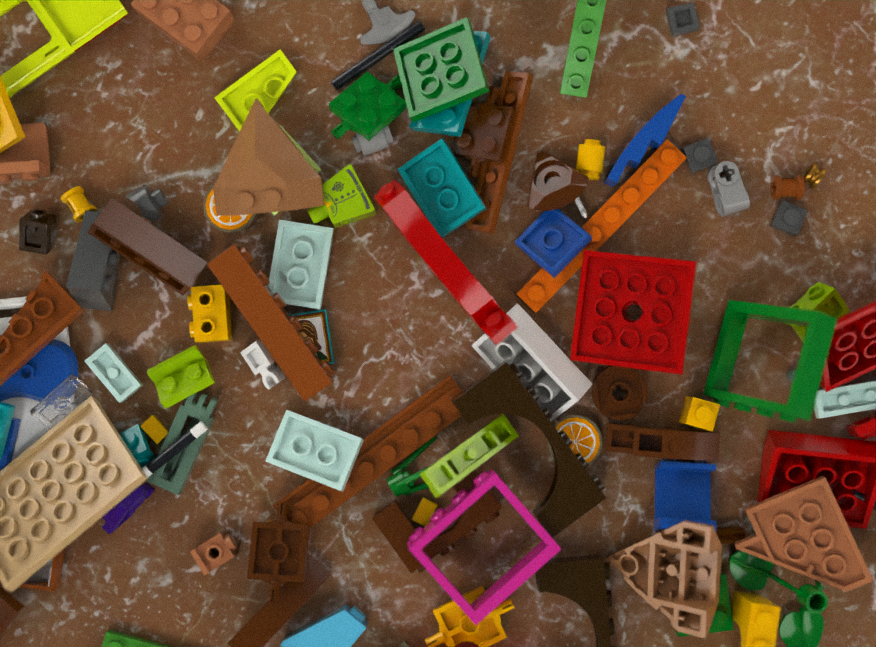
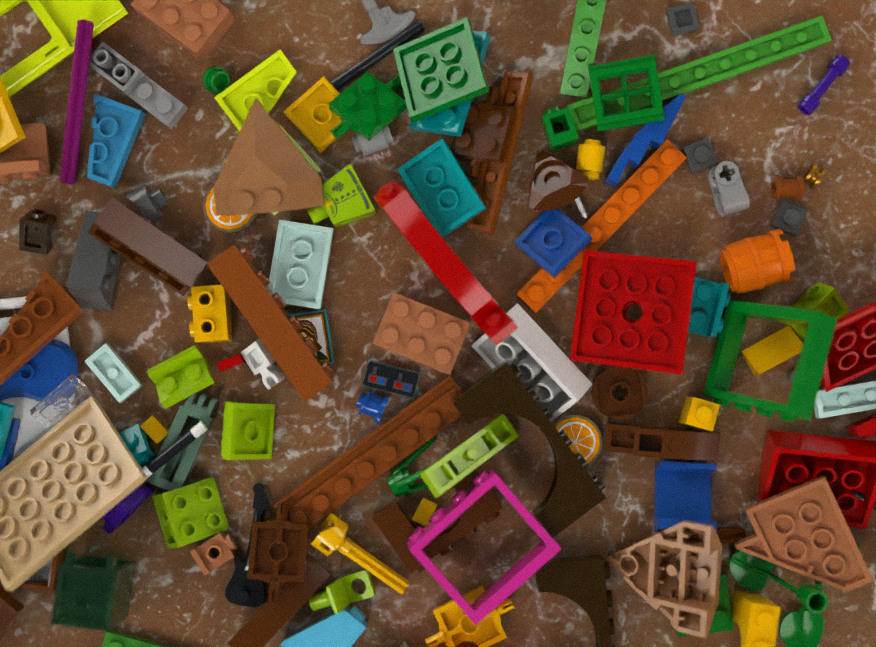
yellow bush [60,186,97,223] -> none
light aqua plate [265,410,364,492] -> none
none -> clear green container [51,550,136,631]
none -> magenta axle [59,19,94,184]
none -> dark azure wing [87,94,146,189]
none -> light grey slope [89,41,189,130]
none -> lime bracket [152,477,229,549]
none -> green plate [202,66,230,94]
none -> red piece [217,354,246,372]
none -> lime bracket [221,401,275,460]
none -> black piece [225,483,269,607]
none -> yellow tile [284,76,341,154]
none -> lime bracket [309,569,376,614]
none -> yellow piece [311,513,410,594]
none -> blue brick [355,389,389,423]
none -> tile [361,359,421,400]
none -> nougat brick [372,292,471,375]
none -> green brick [540,106,579,152]
none -> bright green plate [566,16,832,132]
none -> green piece [588,55,665,132]
none -> teal bracket [688,277,731,338]
none -> orange piece [719,228,795,294]
none -> yellow slope [741,325,803,375]
none -> dark purple bar [797,54,850,115]

